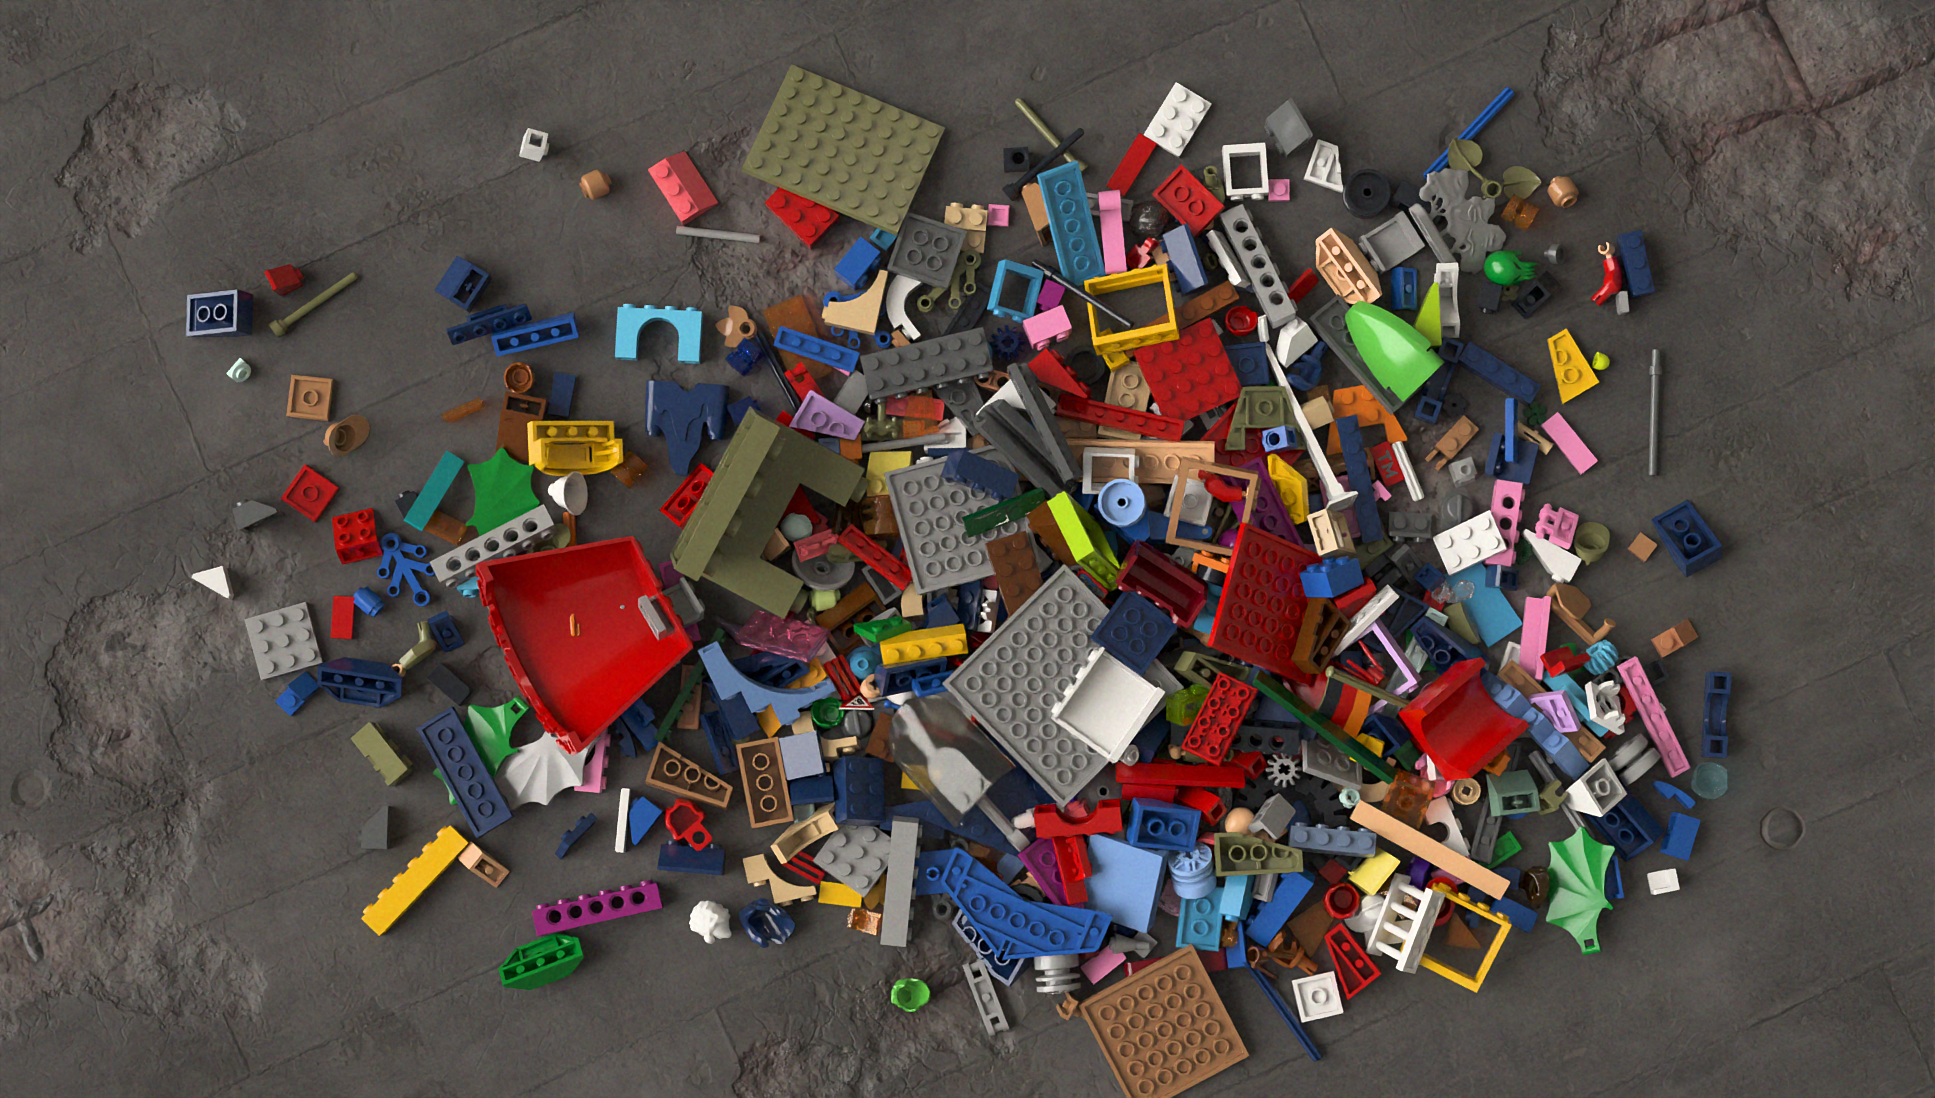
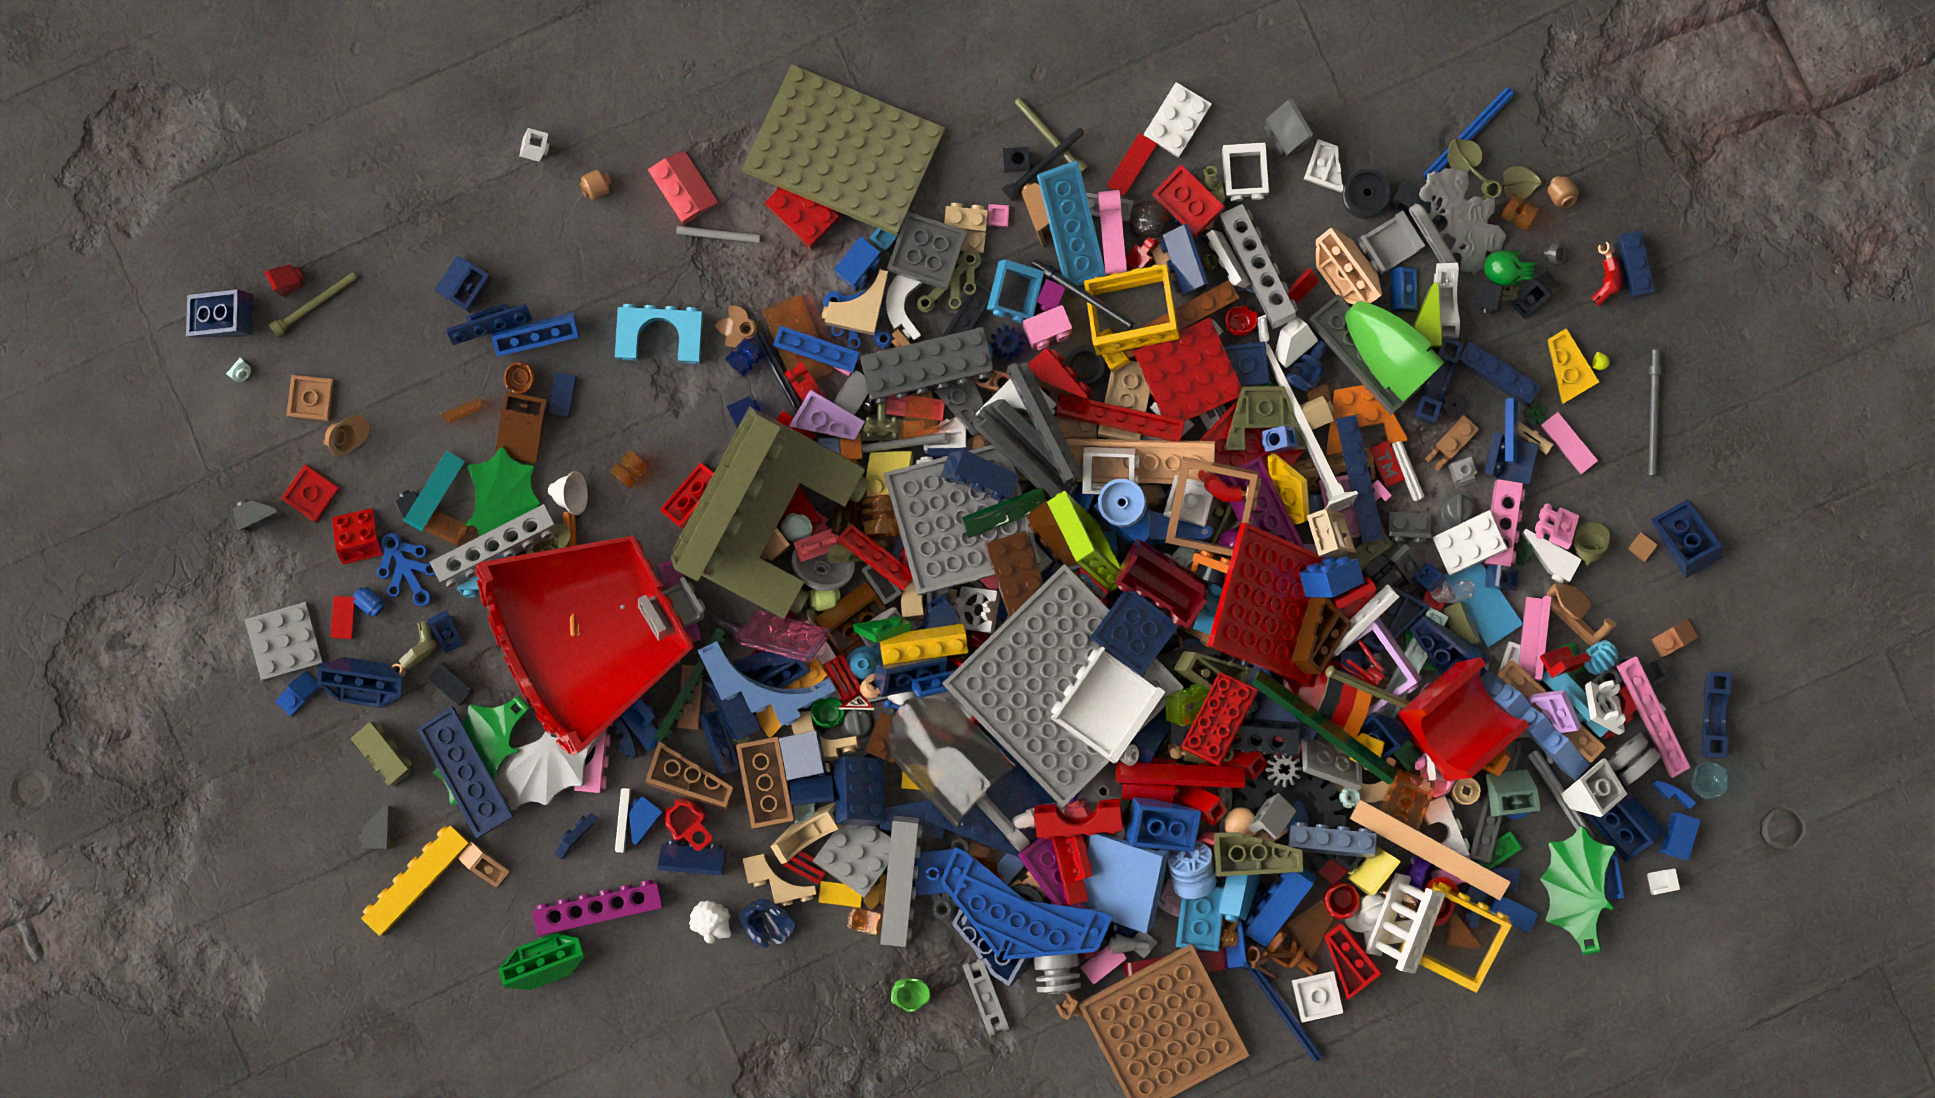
white slope [191,566,234,600] -> none
yellow piece [527,421,623,476] -> none
dark blue rock [645,381,730,476] -> none
dark blue plate [957,578,984,631] -> none
light grey tile [1251,873,1278,903] -> none
bright pink plate [1268,179,1290,202] -> none
dark brown hair [1518,866,1552,909] -> none
olive hinge [1538,779,1567,815] -> none
light grey tile [1615,291,1629,315] -> none

